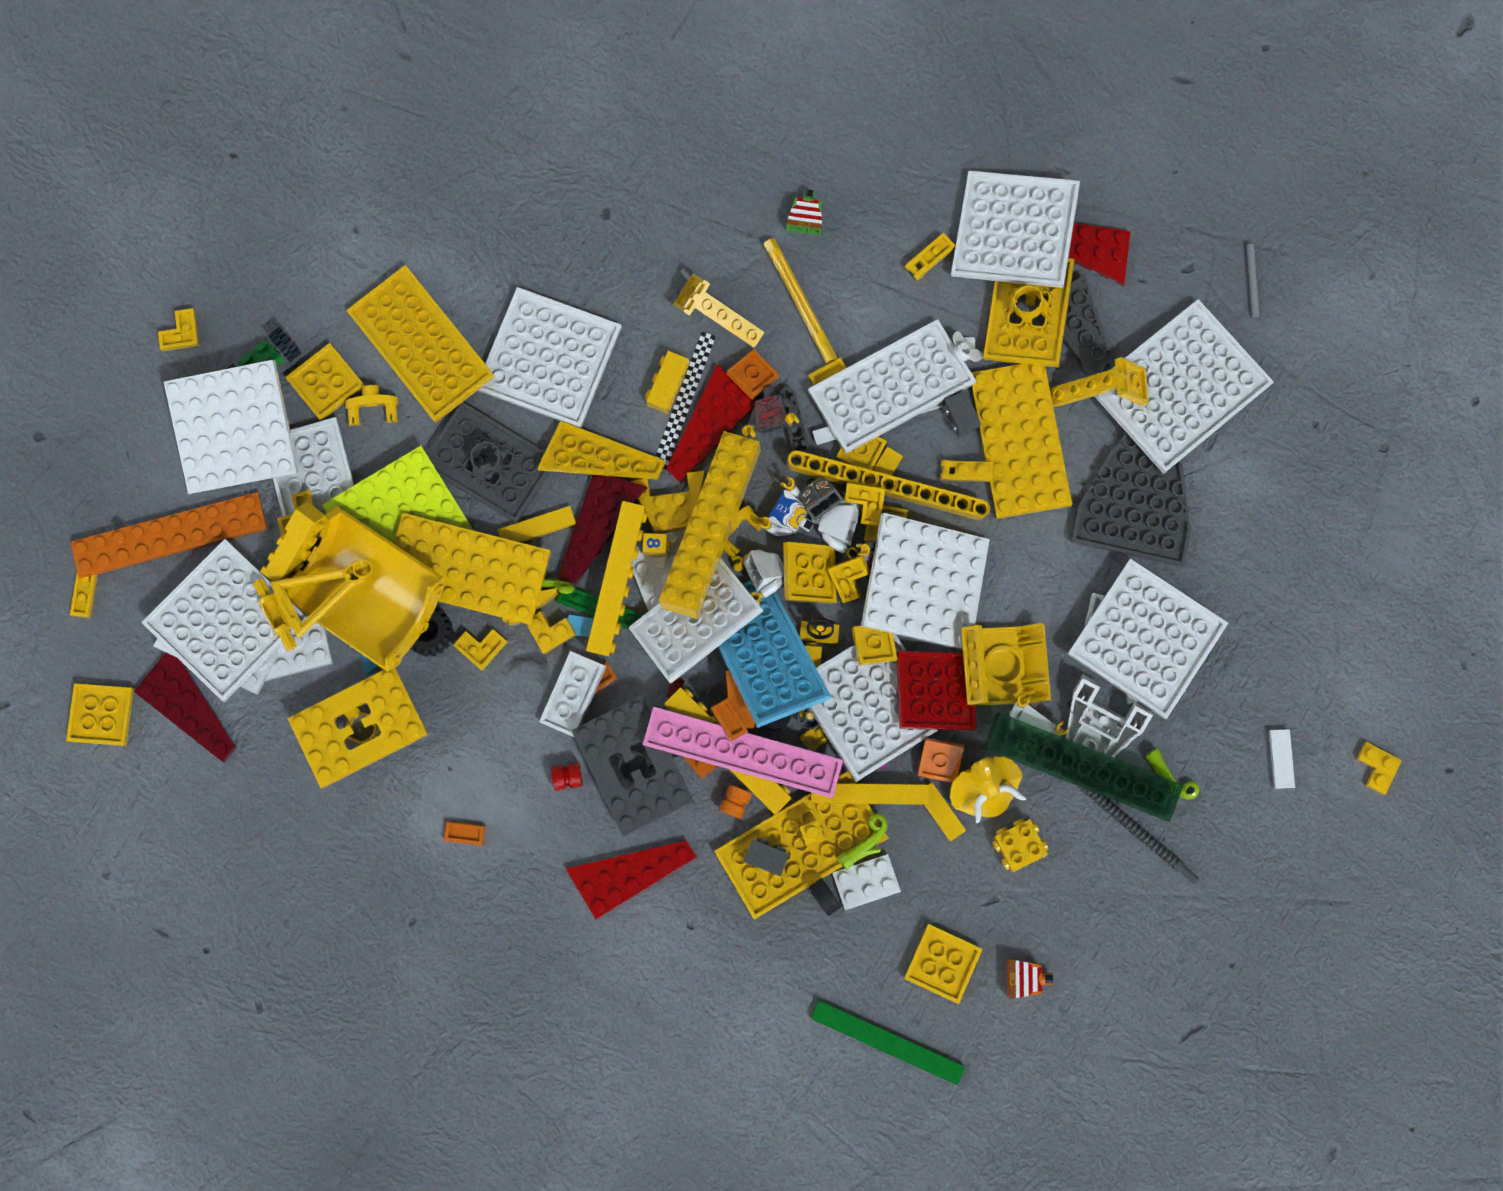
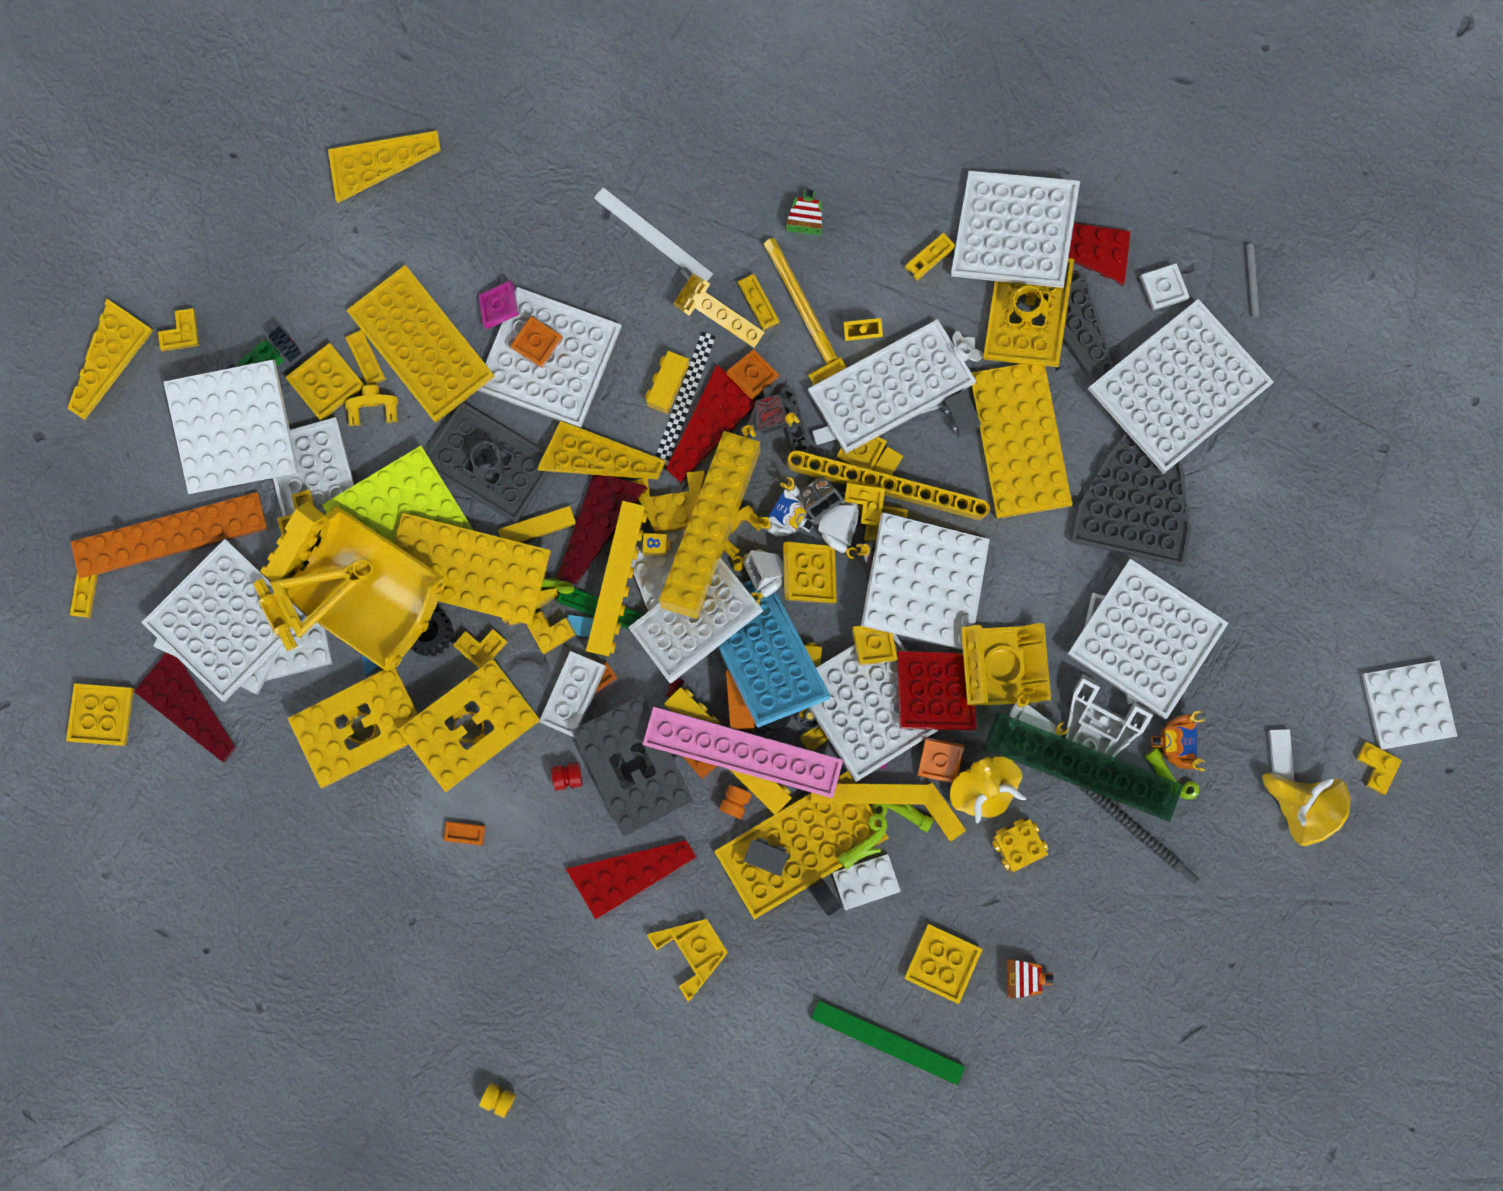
orange tile [711,698,748,742] -> none
yellow brick [799,820,825,846] -> none
piece [800,617,839,645] -> none
yellow plate [827,555,870,604] -> none
yellow plate [940,460,994,482] -> none
yellow bracket [1051,357,1149,407] -> none
none -> yellow wing [68,298,153,420]
none -> yellow wing [328,131,441,204]
none -> yellow tile [345,330,386,385]
none -> yellow plate [397,659,540,793]
none -> dark pink plate [478,281,519,329]
none -> yellow wheel [479,1082,516,1118]
none -> orange plate [510,317,563,368]
none -> white sticker [594,188,713,281]
none -> yellow wing [647,919,728,1001]
none -> yellow tile [737,273,780,331]
none -> yellow brick [843,318,883,341]
none -> lime plant [870,804,934,833]
none -> white plate [1140,263,1190,311]
none -> torso [1151,711,1206,772]
none -> yellow animal [1262,772,1351,846]
none -> white plate [1362,661,1457,750]

